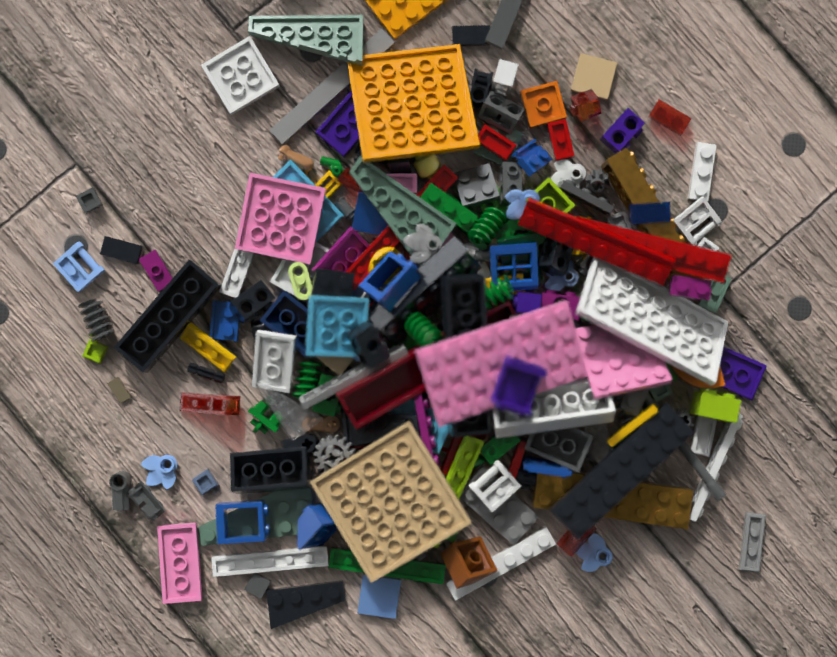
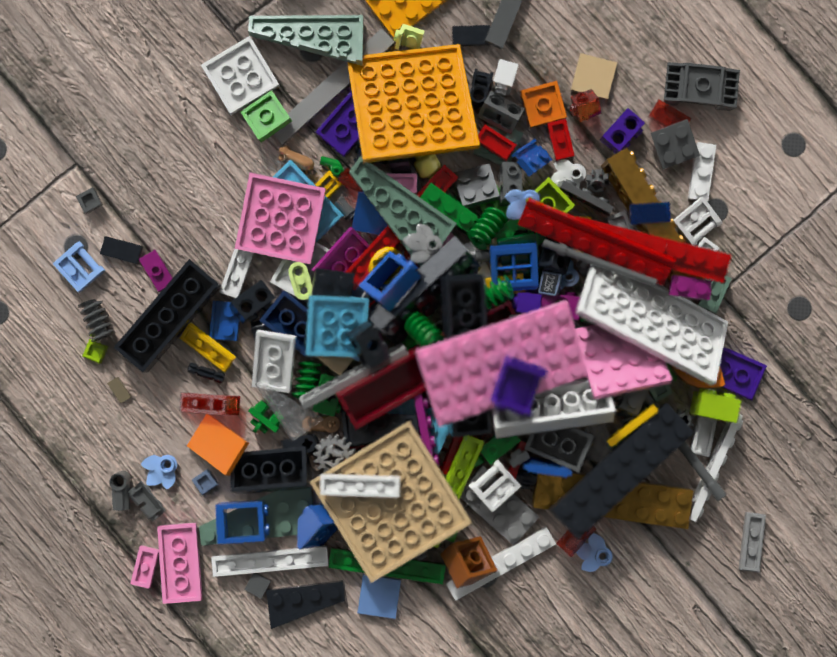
none -> bright pink plate [130,545,159,589]
none -> orange tile [187,413,249,476]
none -> bright green plate [241,90,292,143]
none -> white plate [320,474,400,497]
none -> yellowish green bracket [393,24,425,50]
none -> dark grey plate [508,449,530,468]
none -> slope [538,271,562,296]
none -> dark grey bar [542,239,657,287]
none -> dark grey plate [650,119,700,169]
none -> dark grey plate [663,62,740,111]

